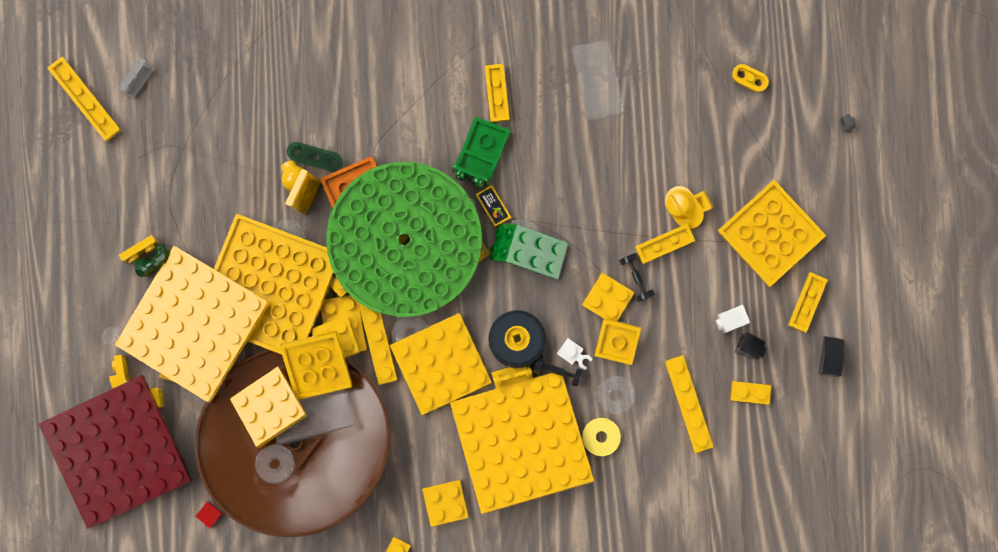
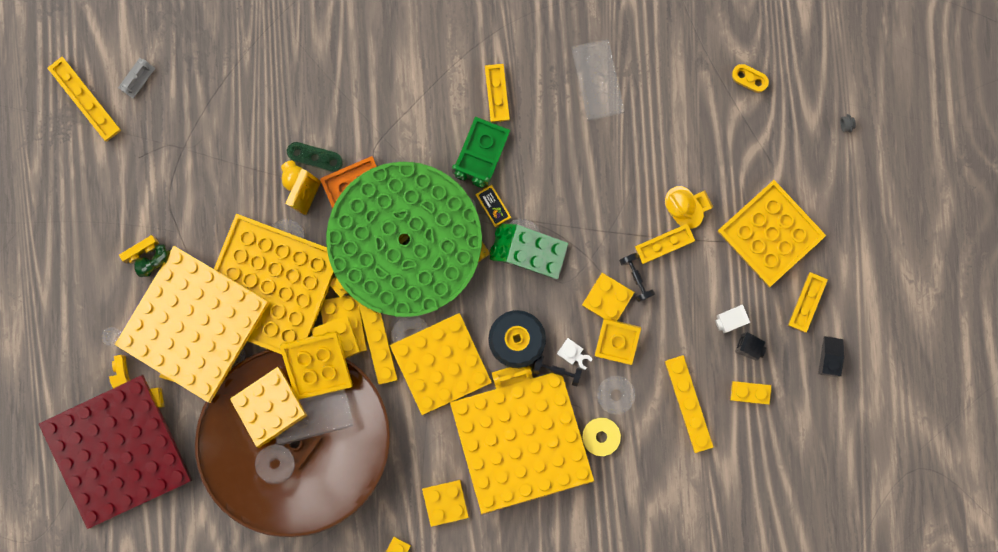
red tile [195,501,223,529] -> none

